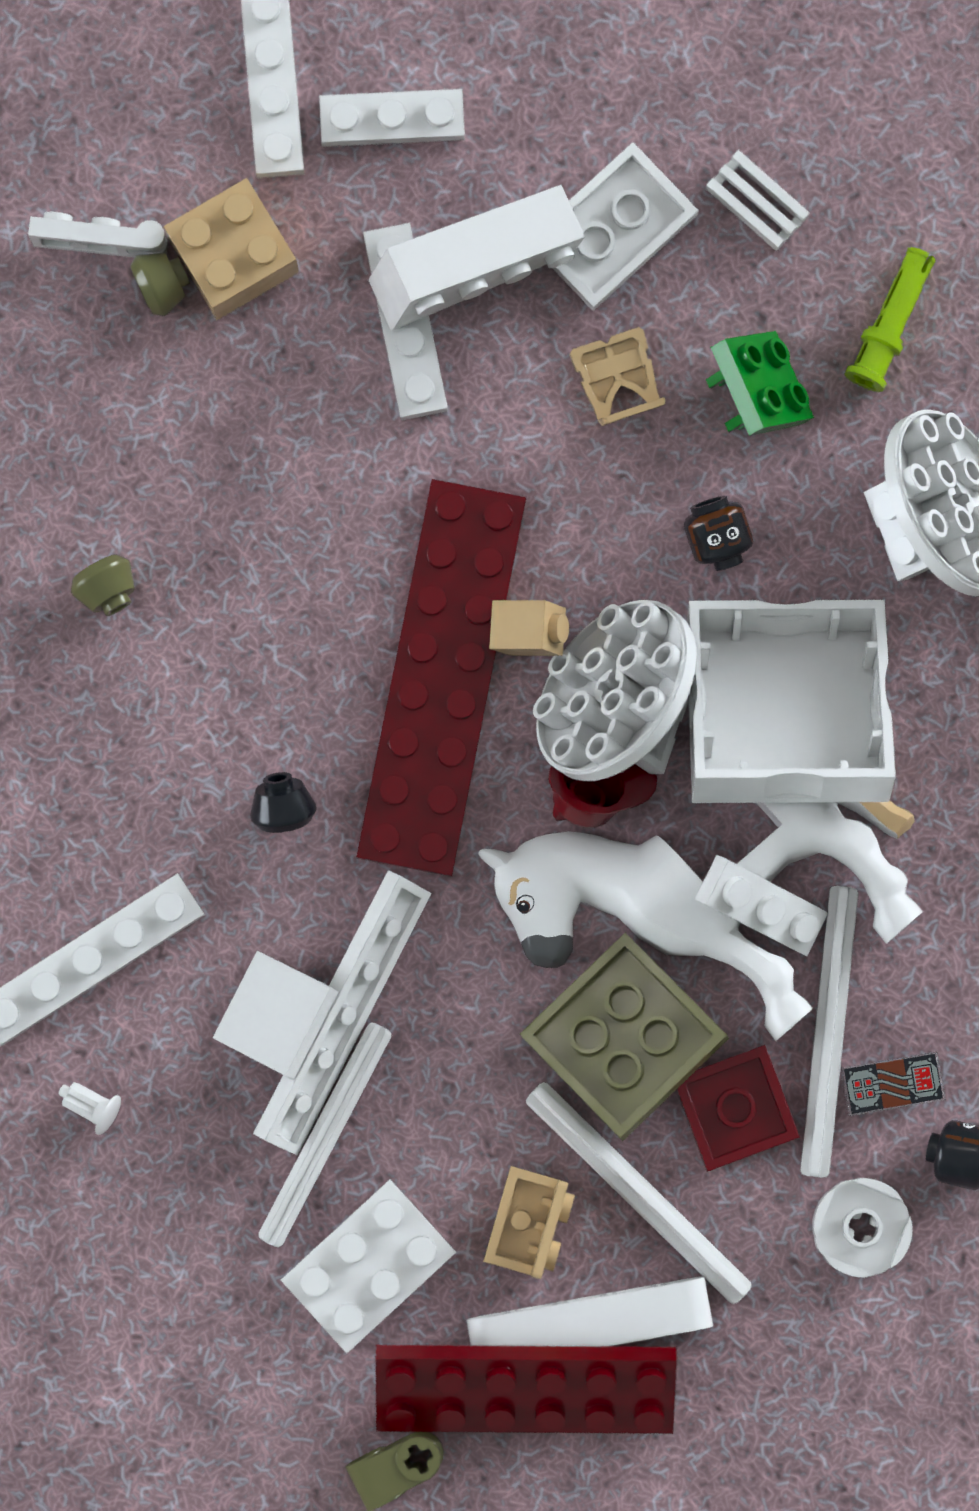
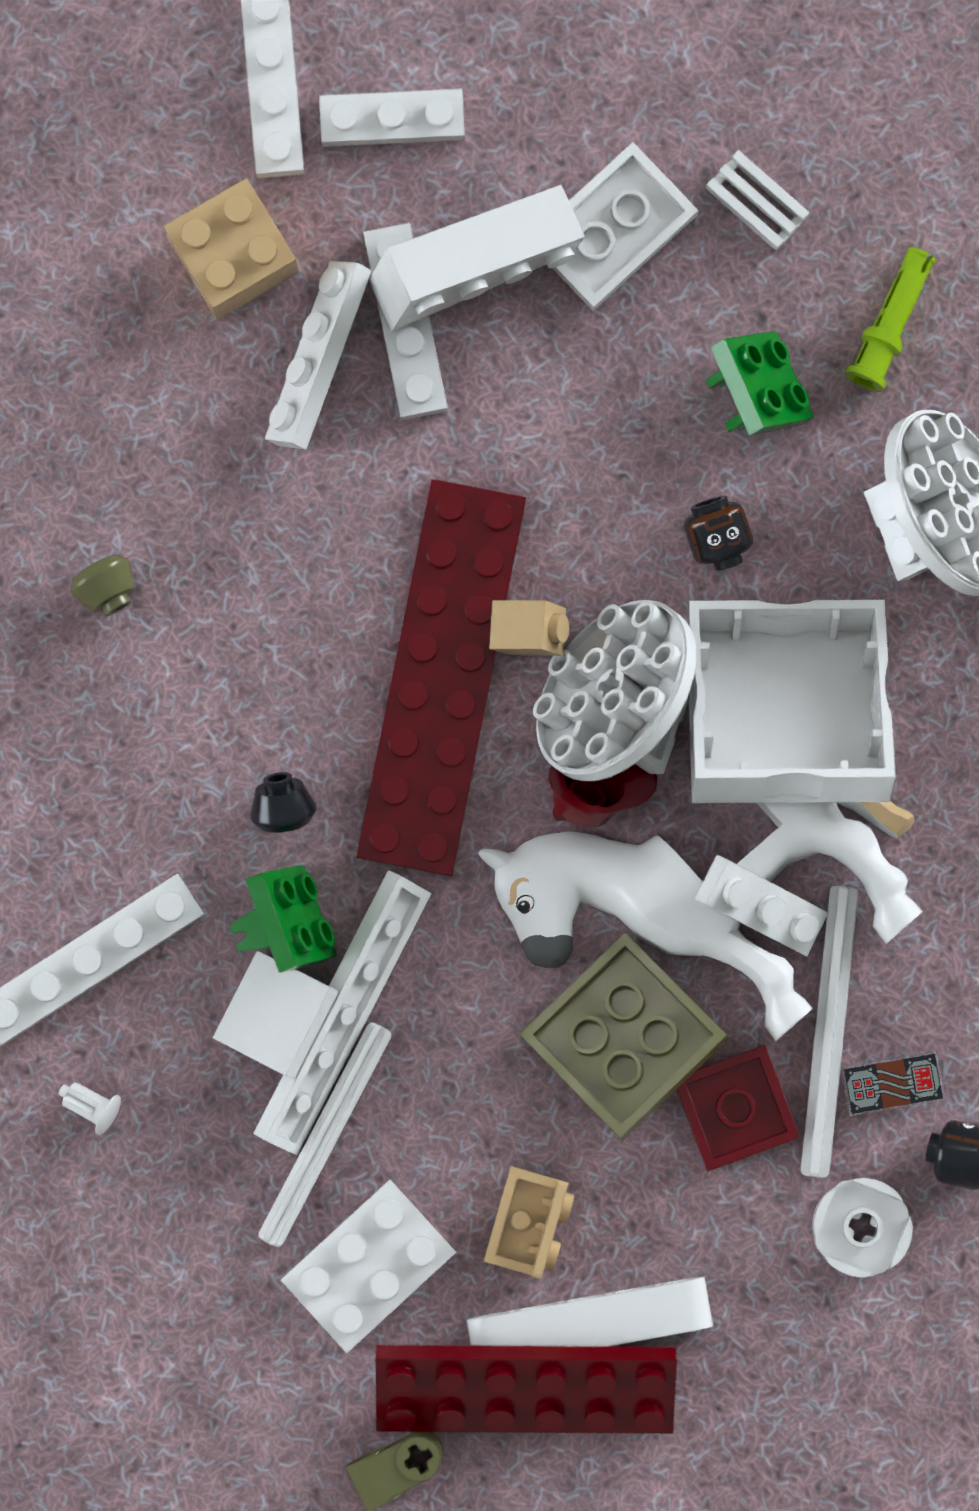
white plate [28,212,168,258] -> none
olive cone [130,253,190,316] -> none
white axle [526,1082,752,1304] -> none
tan piece [570,327,665,426] -> none
none -> green plate [230,865,337,973]
none -> white plate [265,261,372,450]

